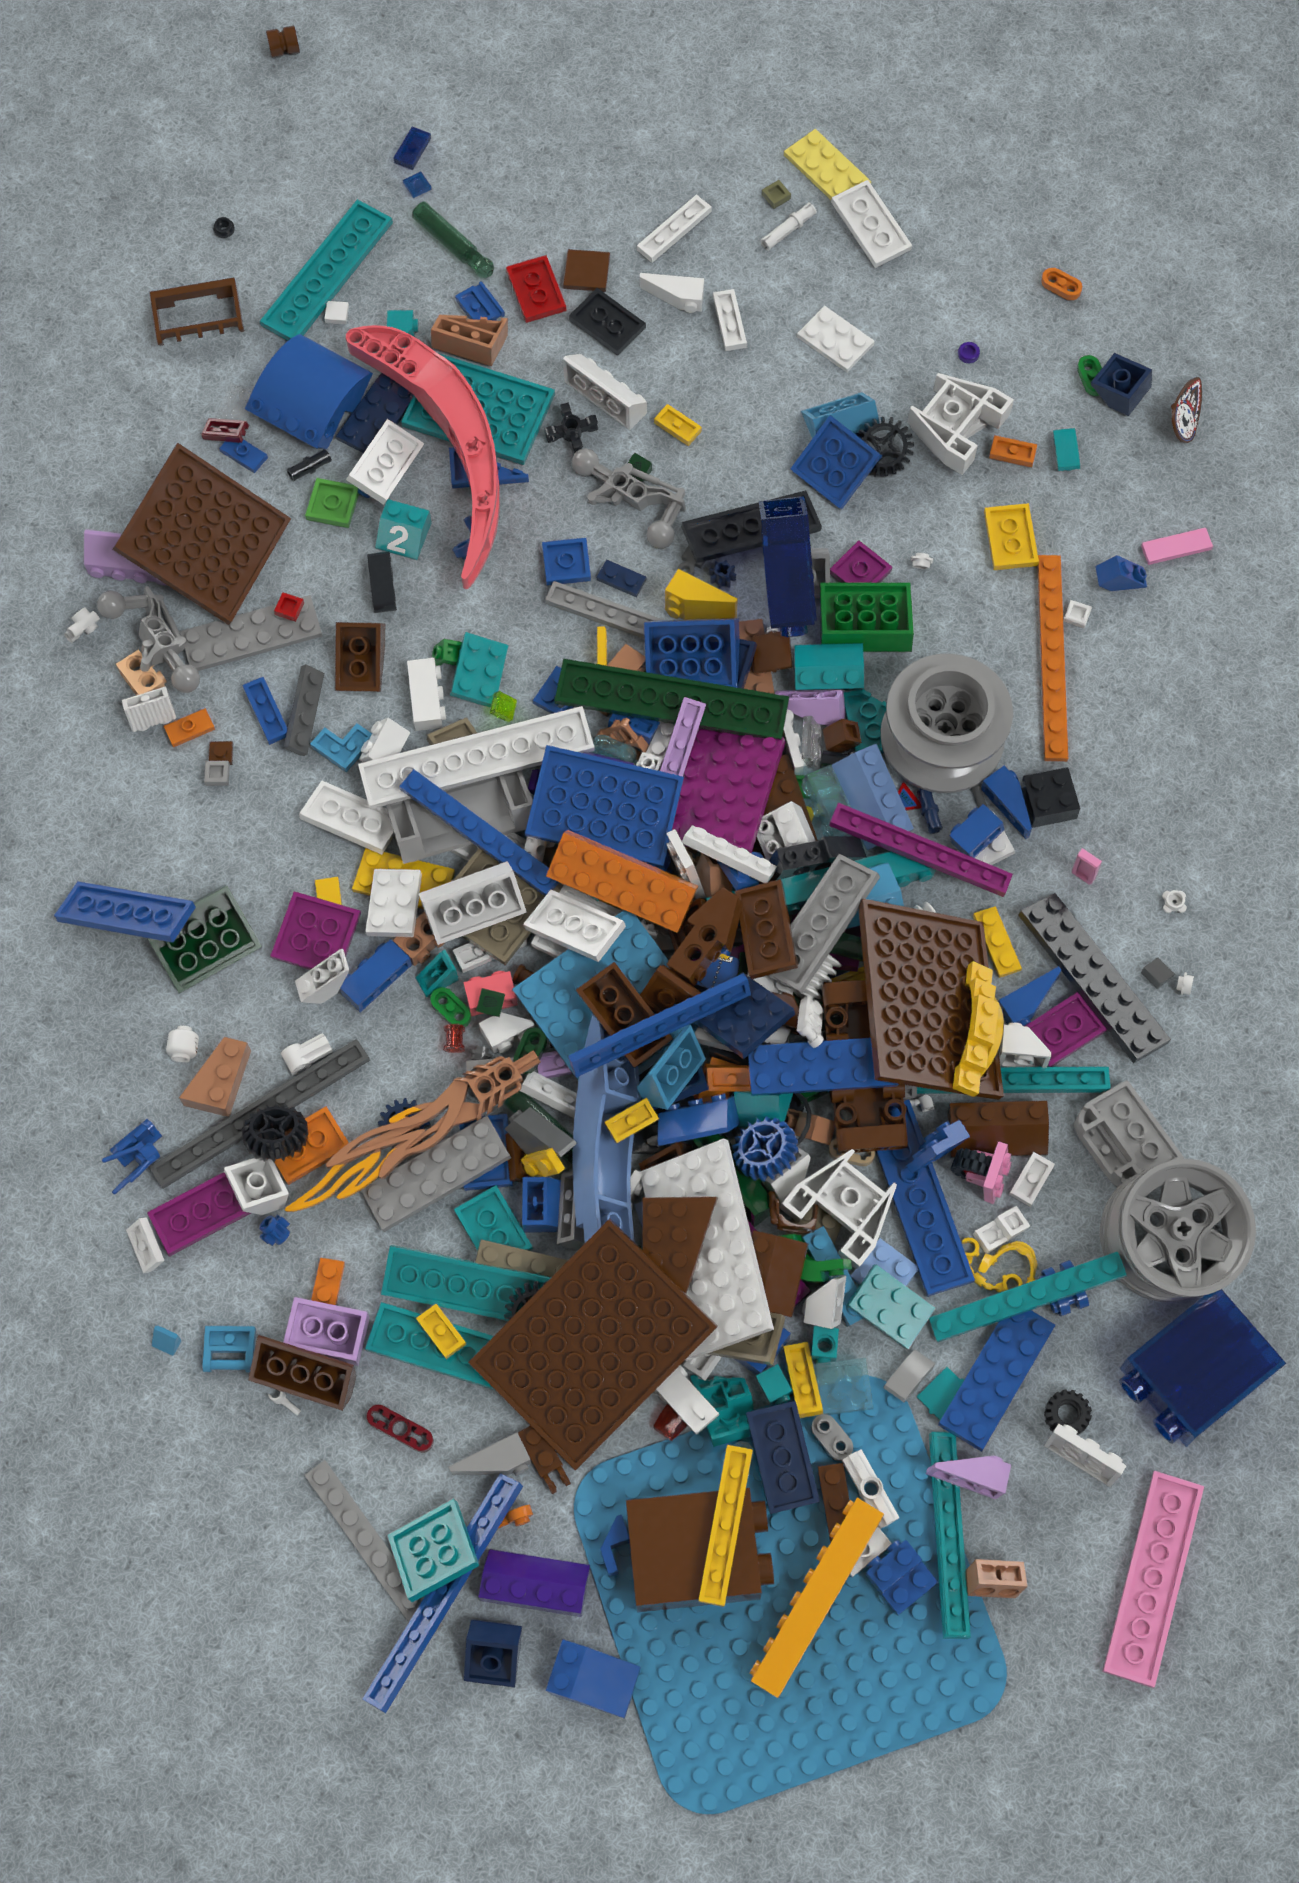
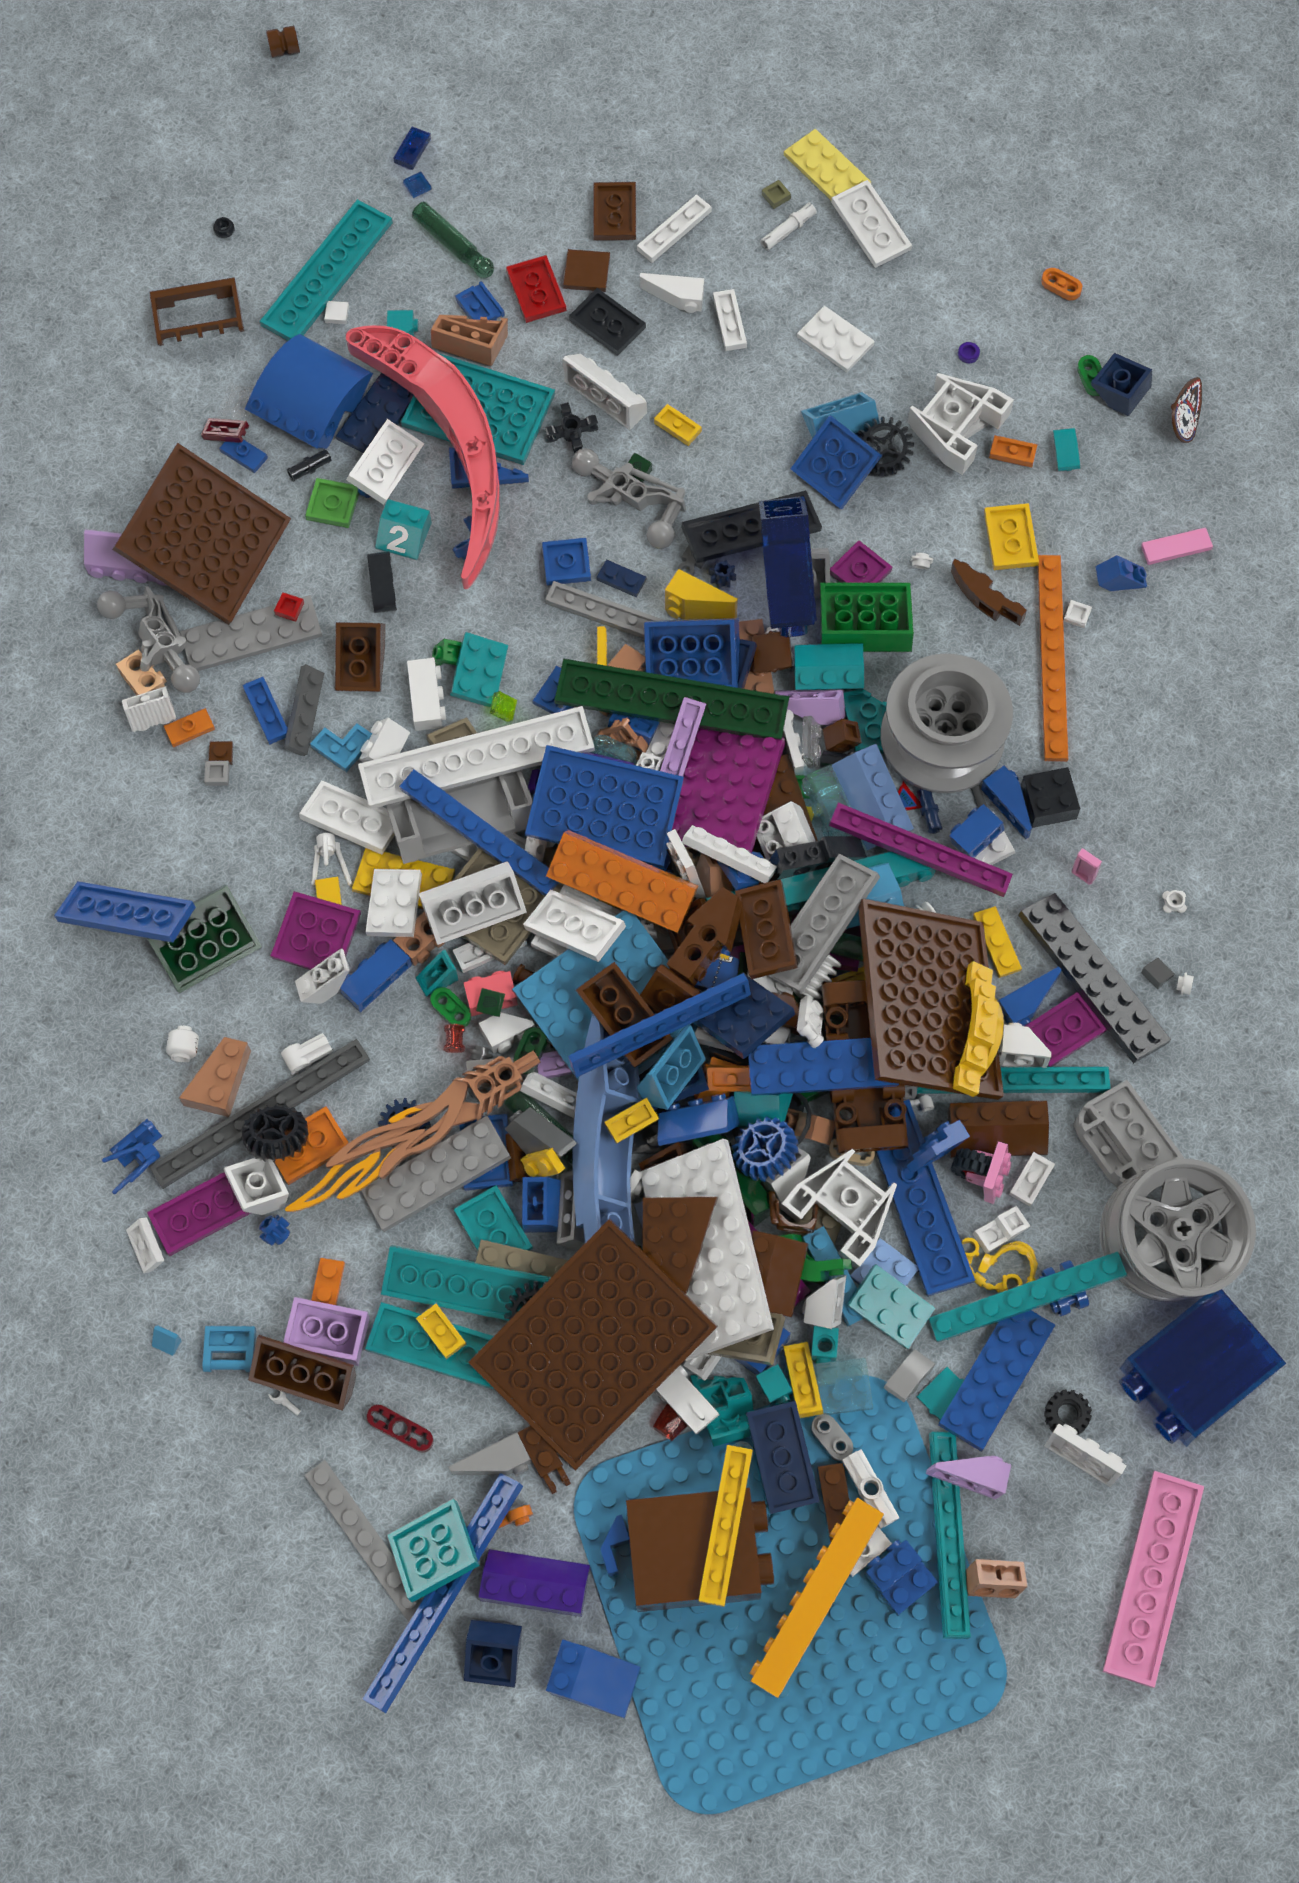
white plate [64,607,100,643] -> none
none -> white plant [311,833,352,886]
none -> reddish brown plate [594,182,636,241]
none -> reddish brown slope [951,559,1027,626]

